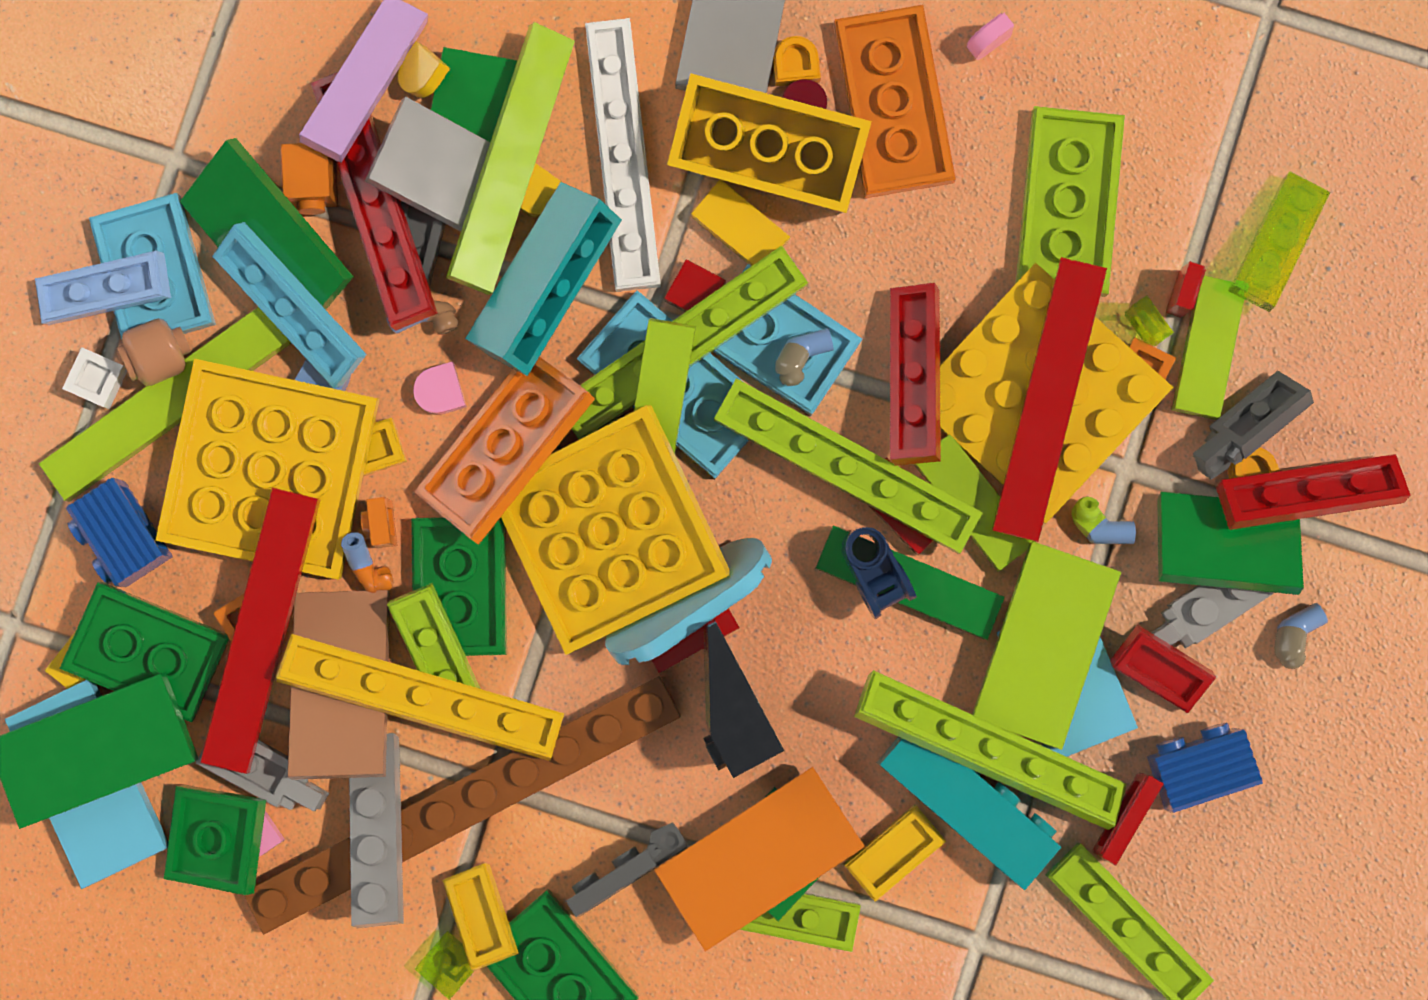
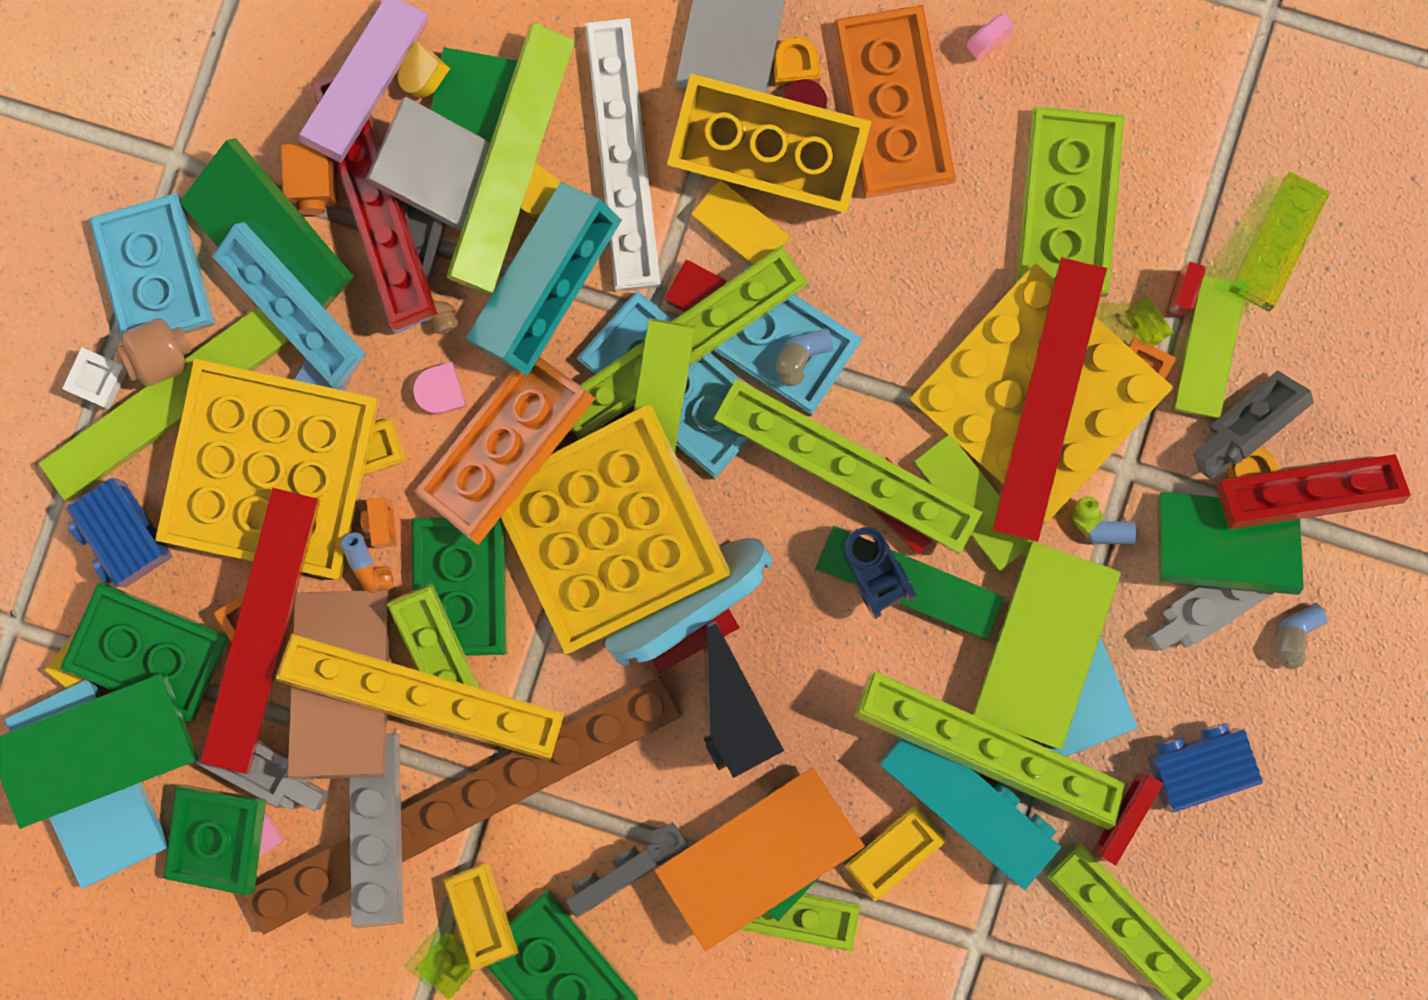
light blue tile [35,251,171,325] -> none
red plate [890,283,941,466] -> none
red tile [1110,624,1216,713] -> none

